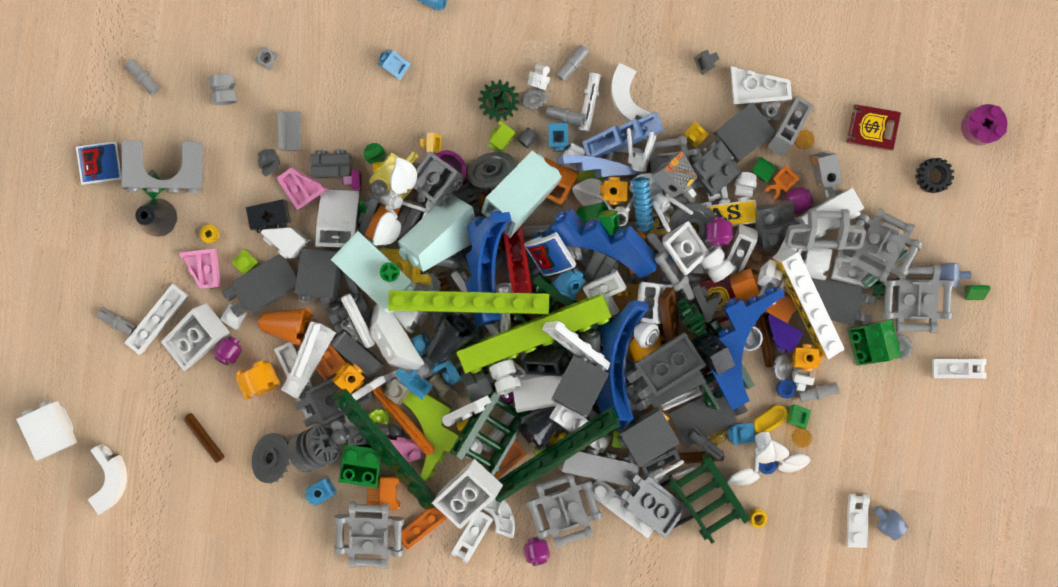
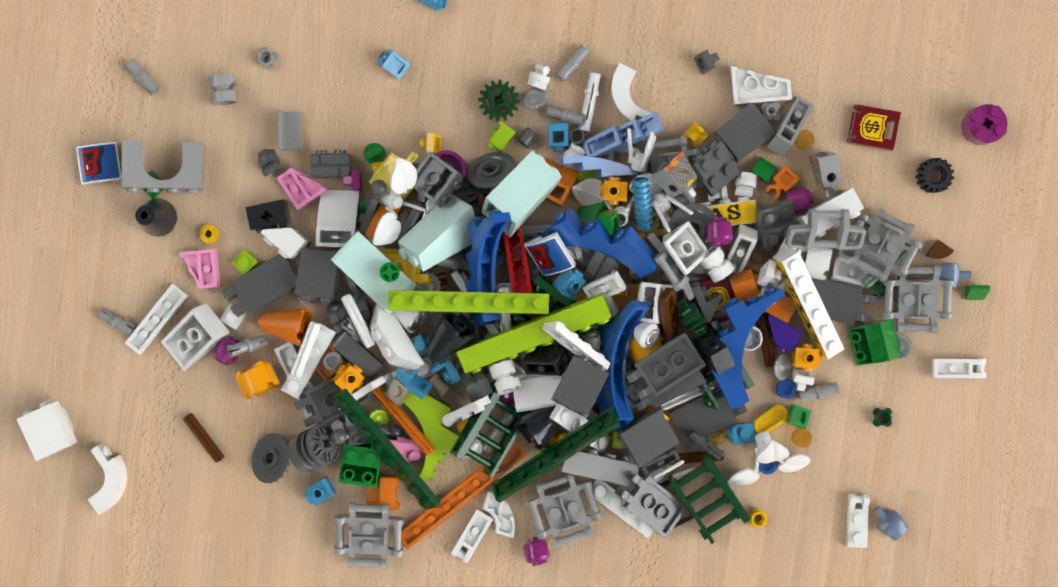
white brick [432,459,503,529] -> none
none -> light grey pin [227,335,267,357]
none -> light grey plate [323,352,342,371]
none -> dark grey hose [569,128,584,145]
none -> dark green plate [873,408,892,427]
none -> reddish brown tile [926,240,954,259]

